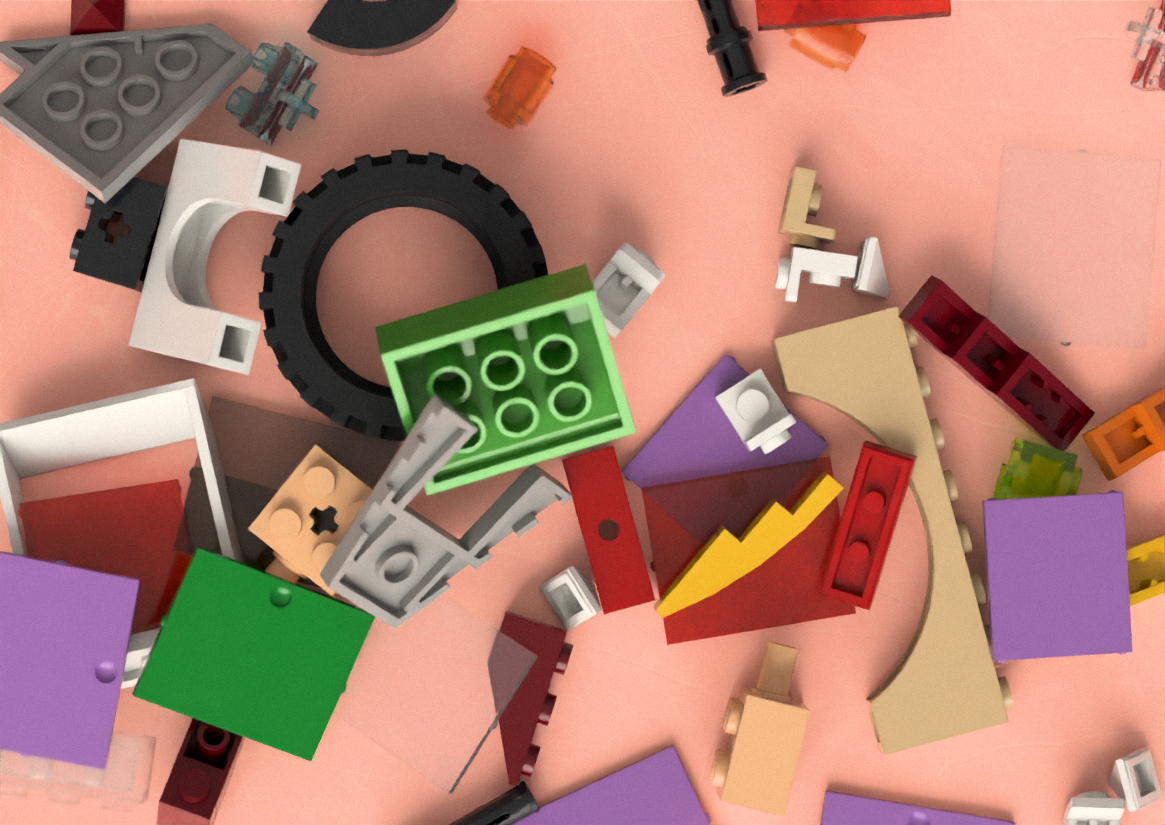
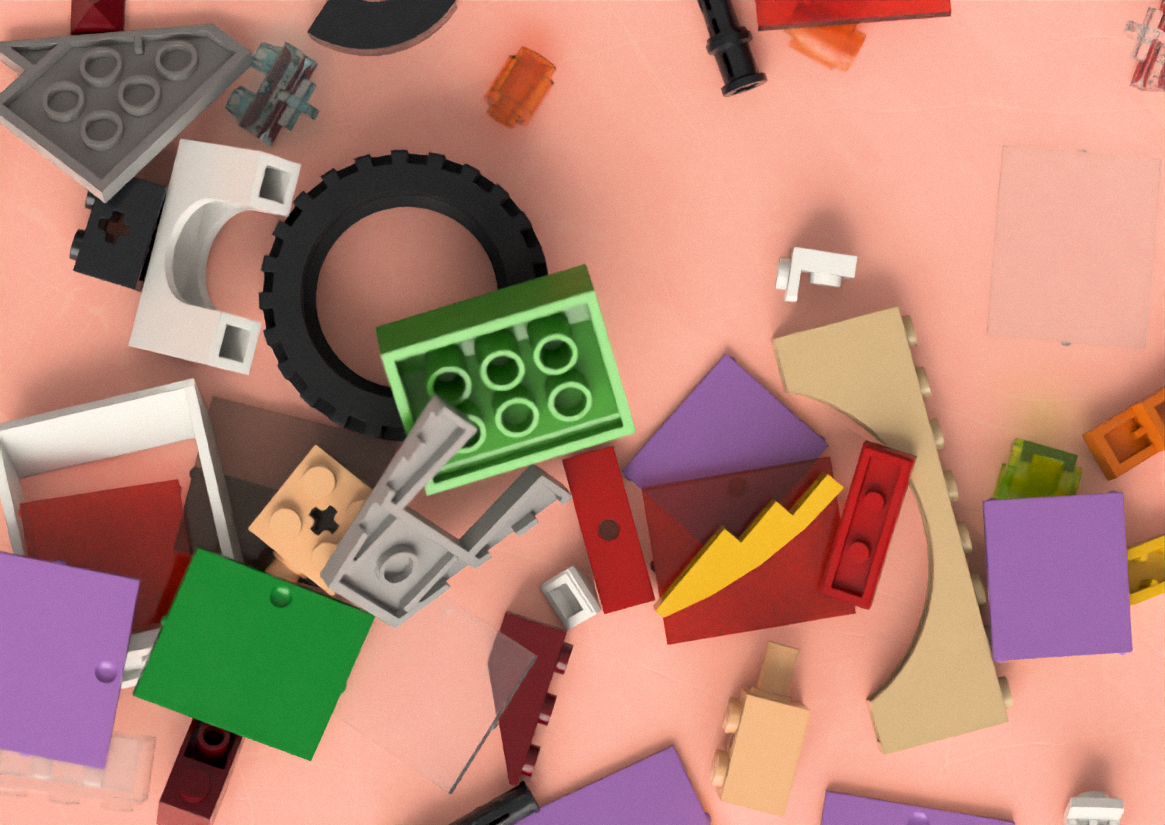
white bracket [592,242,665,339] -> none
white bracket [715,369,796,454] -> none
tan bracket [778,166,836,250] -> none
white slope [852,236,889,299] -> none
dark red slope [898,275,1095,454] -> none
white slope [1109,747,1162,812] -> none

